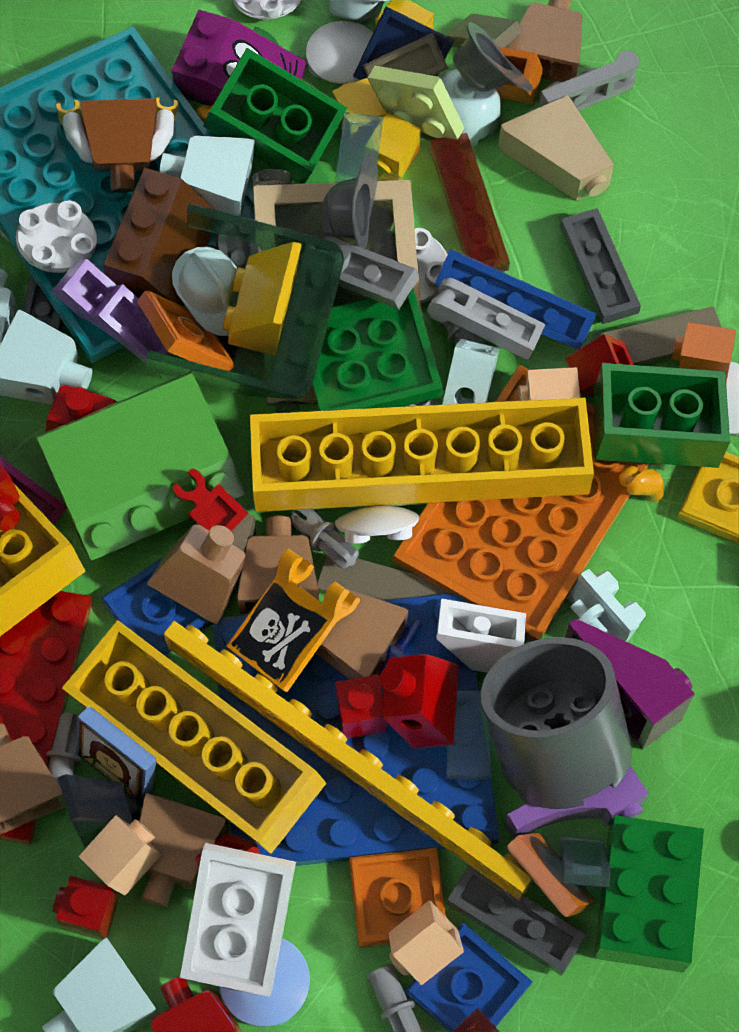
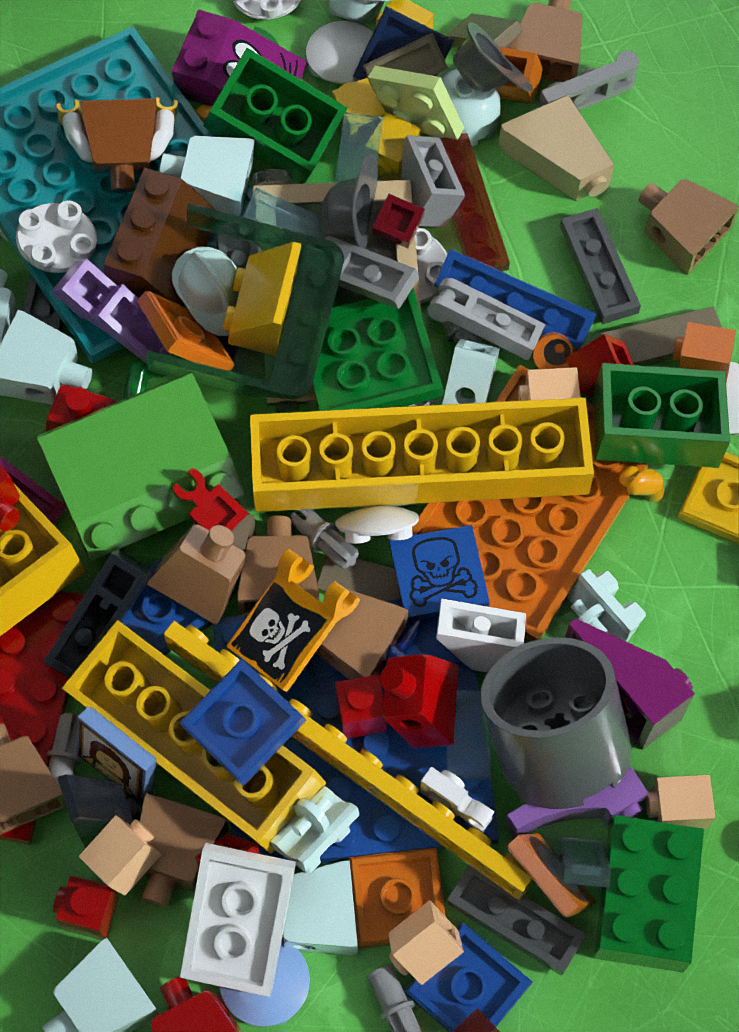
none -> black slope [43,549,154,679]
none -> green arm [123,357,171,399]
none -> blue tile [179,659,306,786]
none -> clear light blue tile [239,187,324,259]
none -> light aqua hips [271,786,360,873]
none -> light aqua torso [283,860,358,955]
none -> dark red plate [372,193,425,249]
none -> blue tile [389,525,490,622]
none -> light grey slope [401,135,466,227]
none -> white plate [420,767,494,833]
none -> tile [533,332,573,369]
none -> medium nougat torso [638,179,739,275]
none -> light nougat brick [646,775,715,829]

